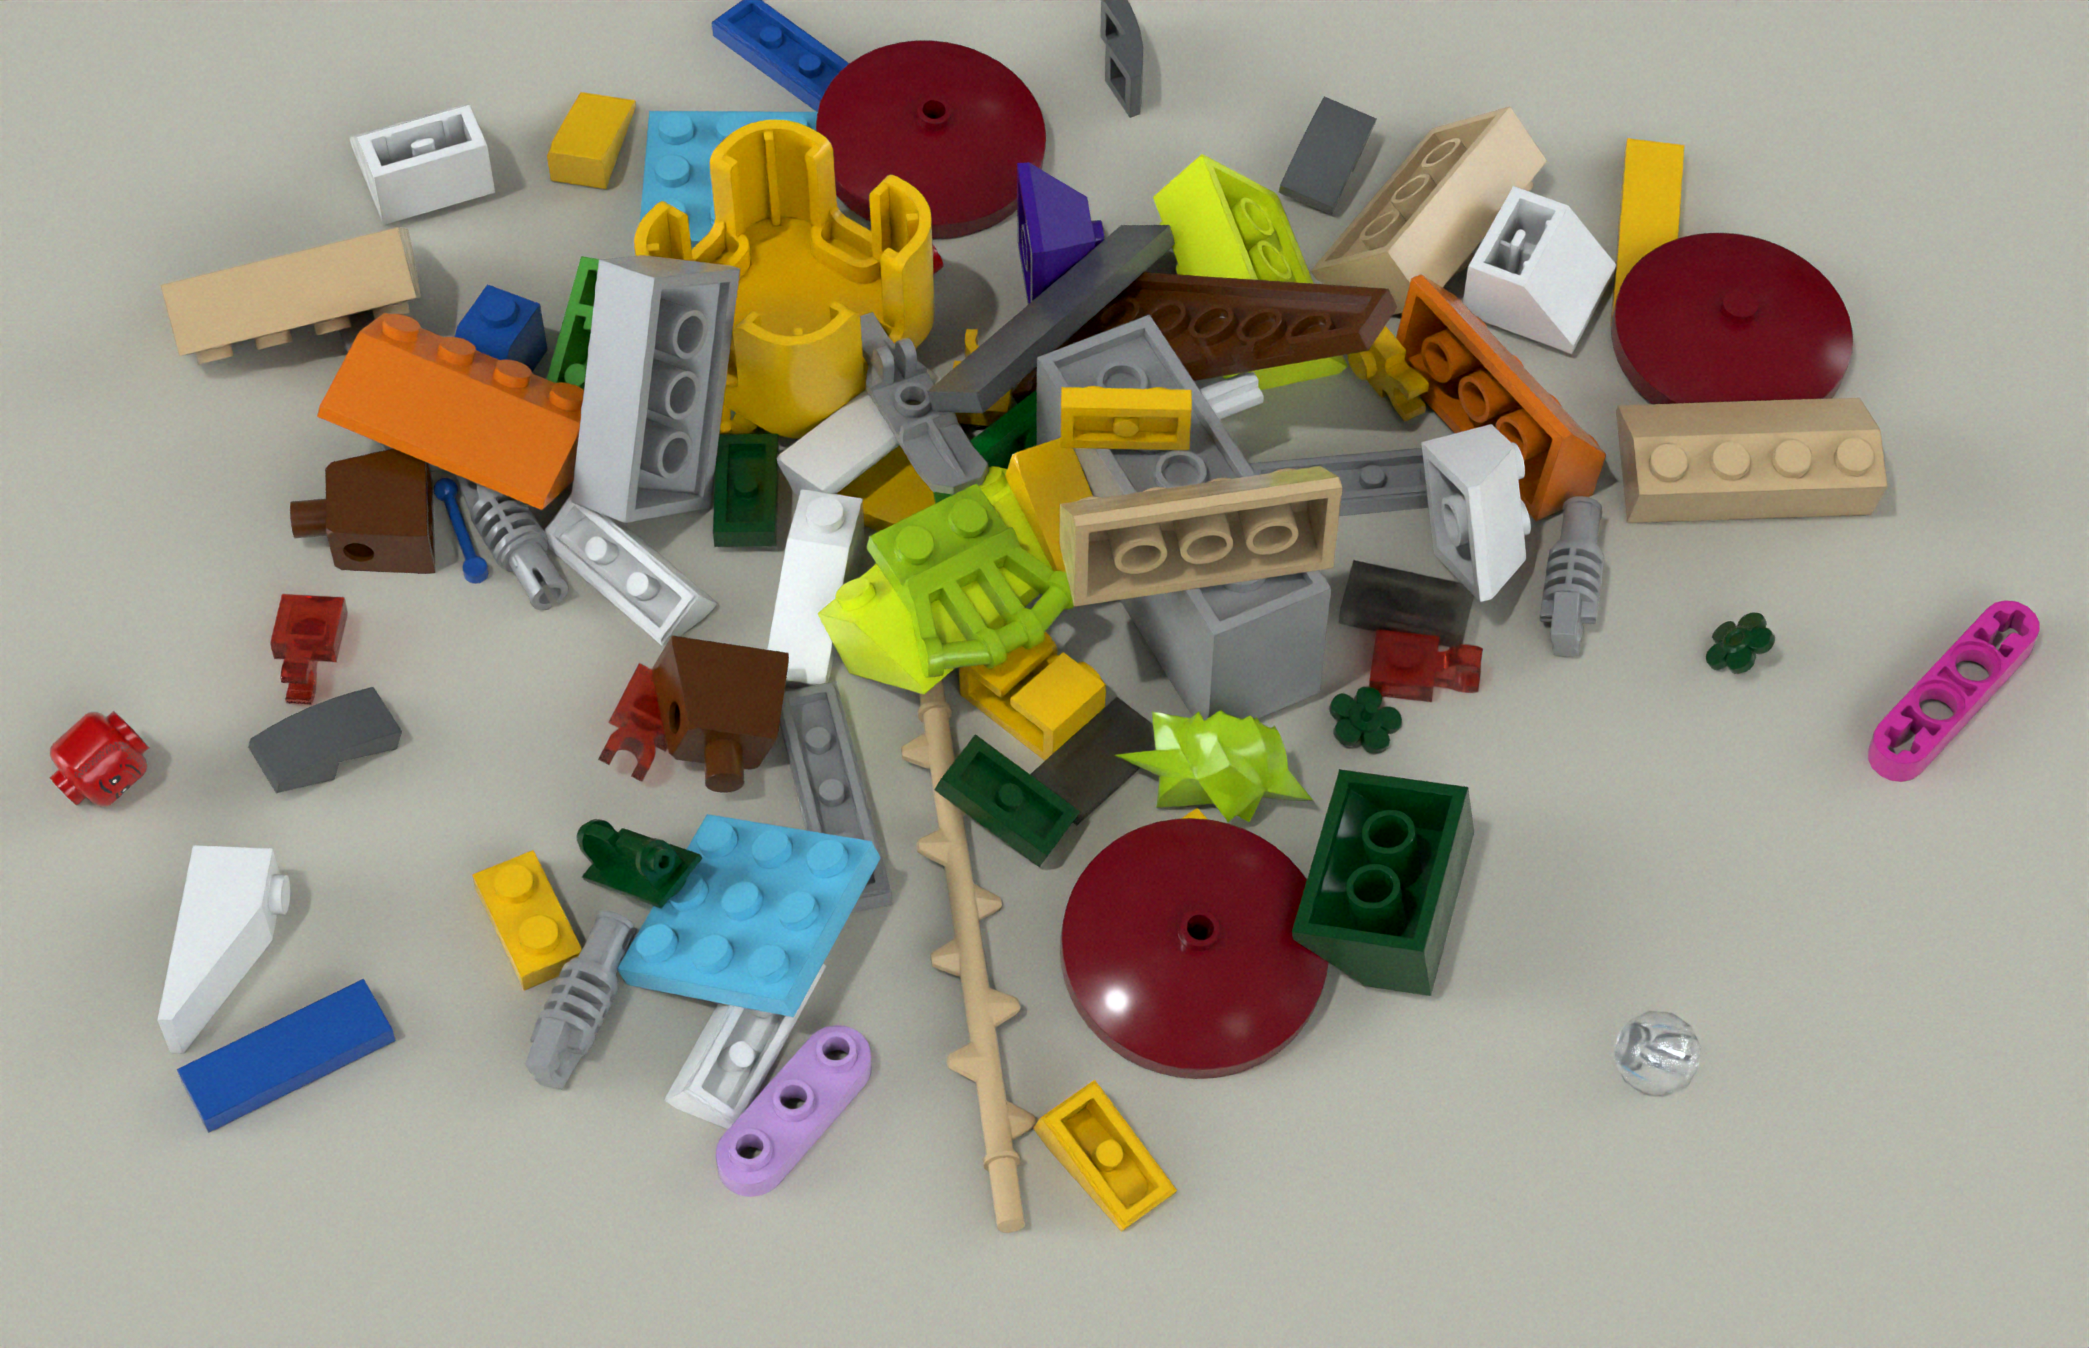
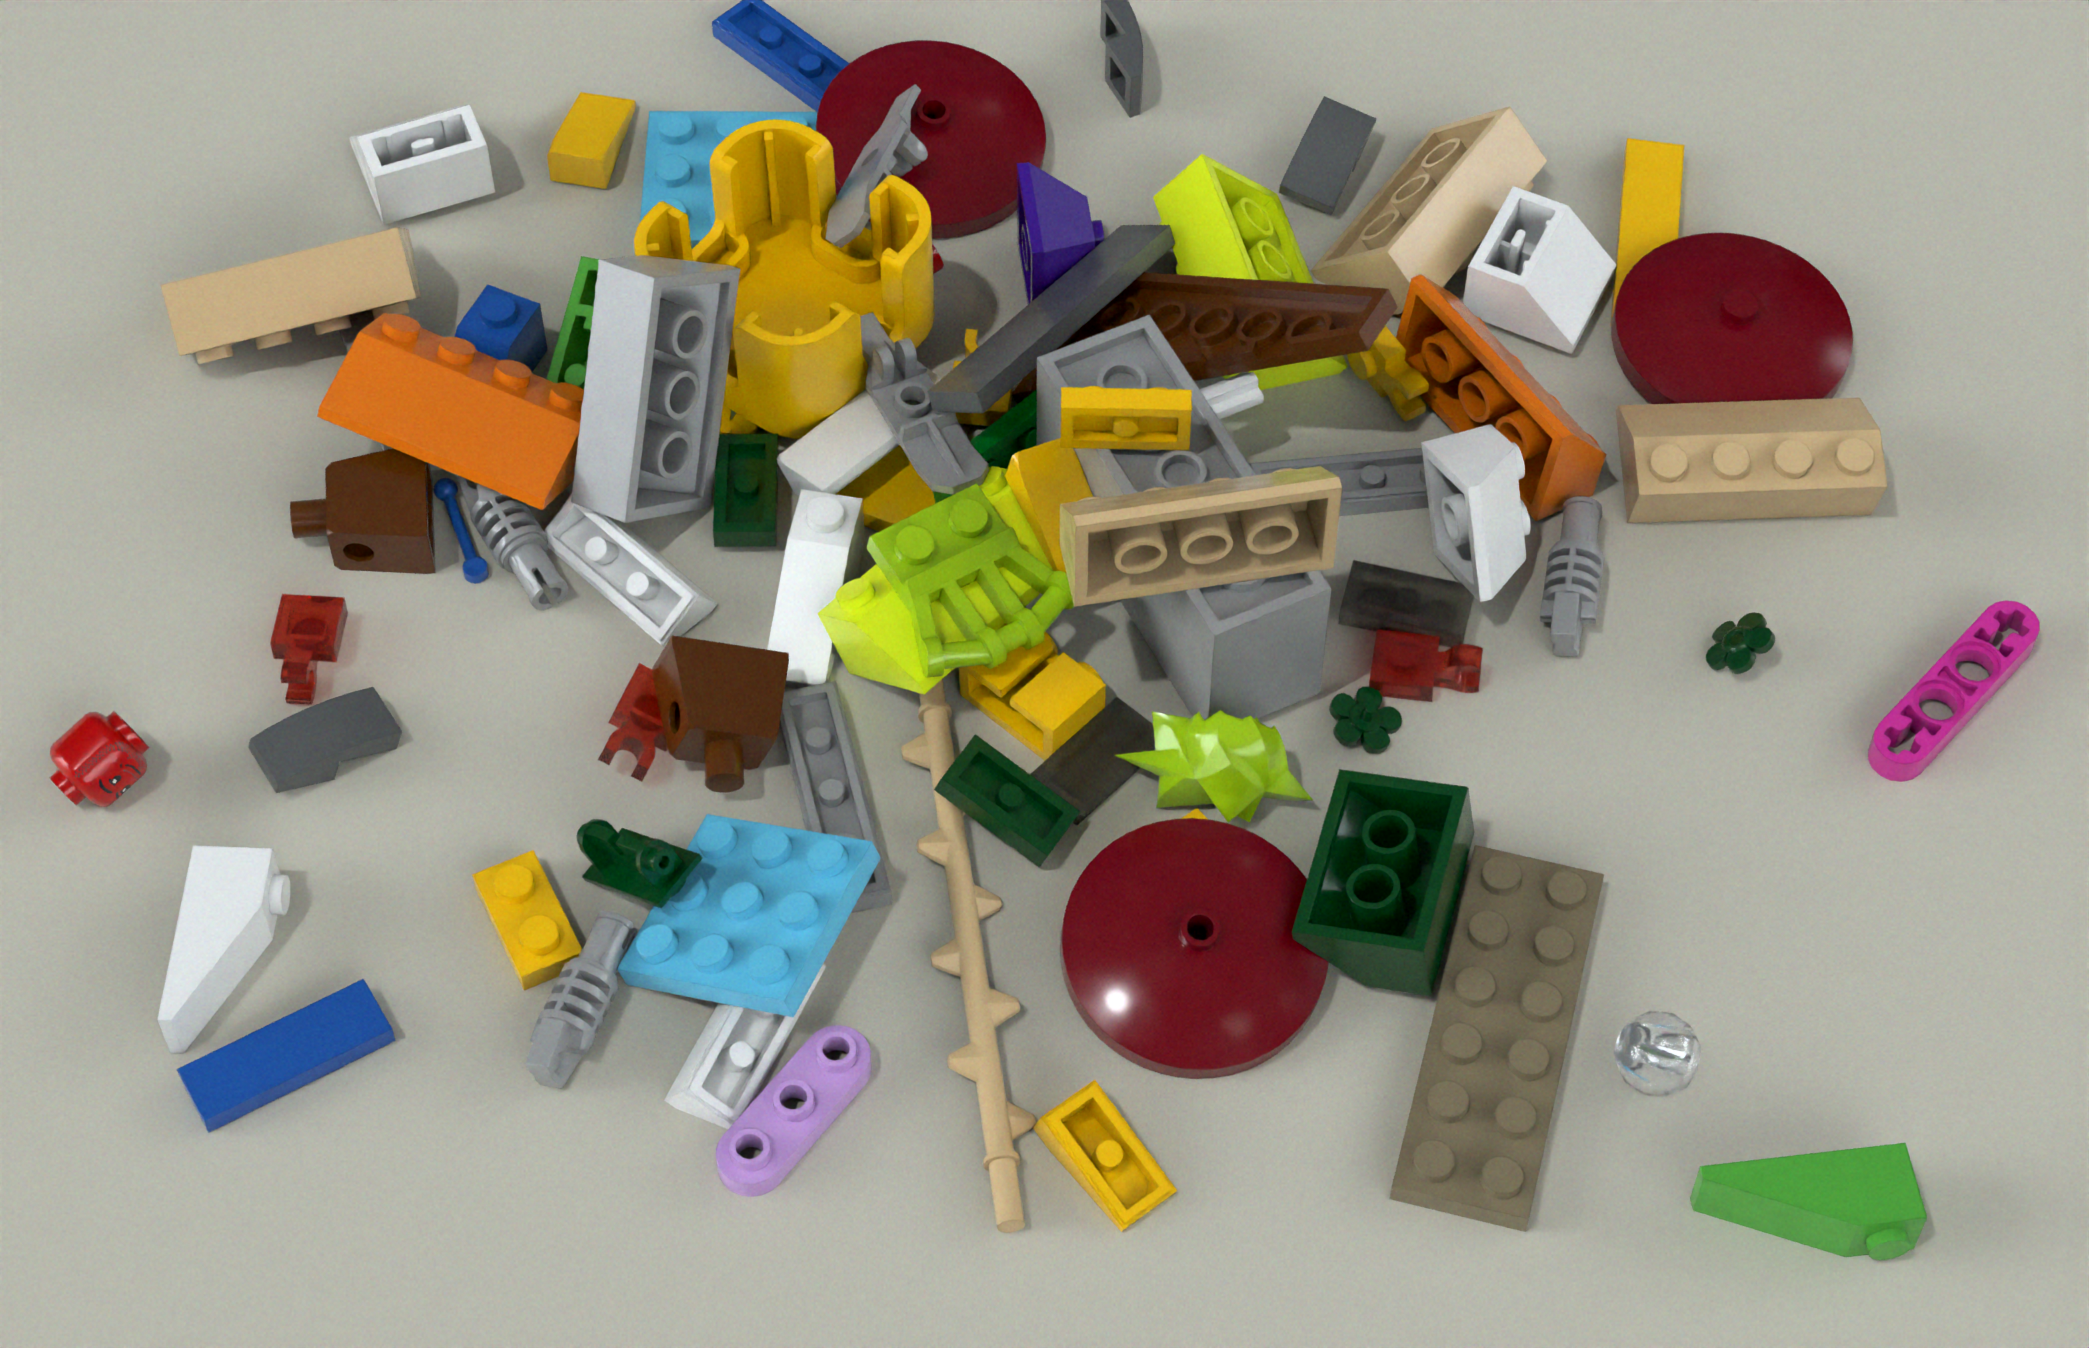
none -> light grey piece [825,84,928,248]
none -> dark tan plate [1390,845,1604,1232]
none -> bright green slope [1690,1143,1927,1260]

